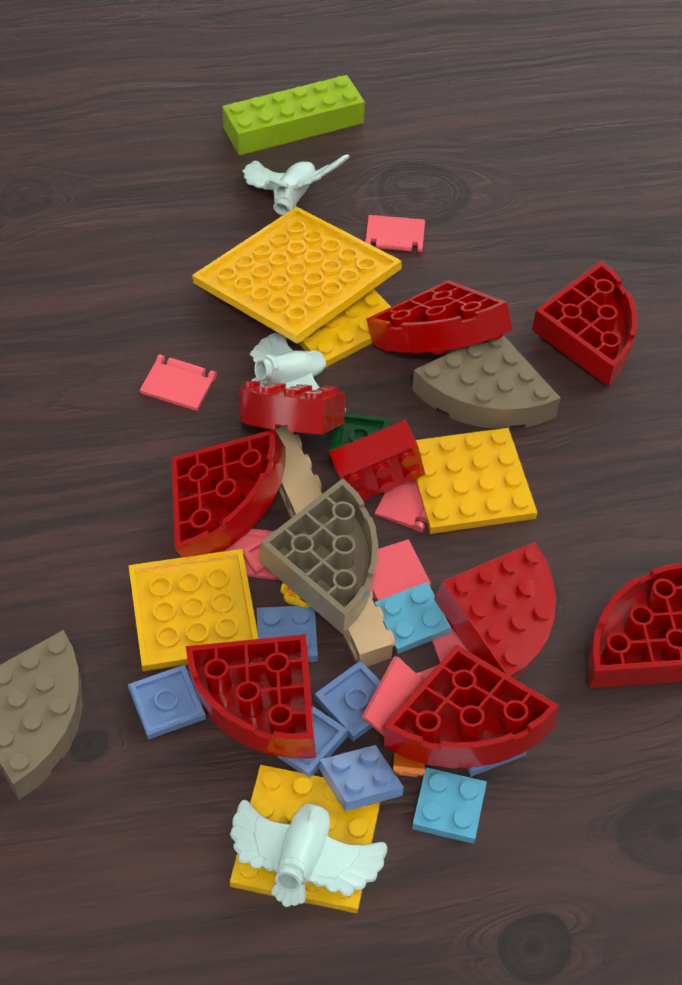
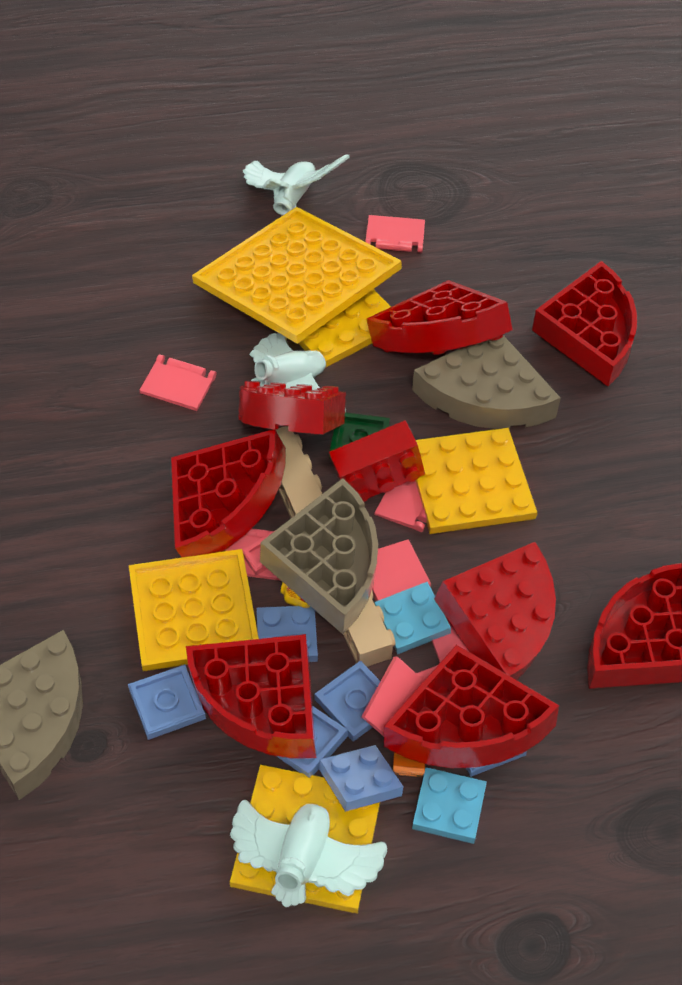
lime brick [222,75,365,155] -> none

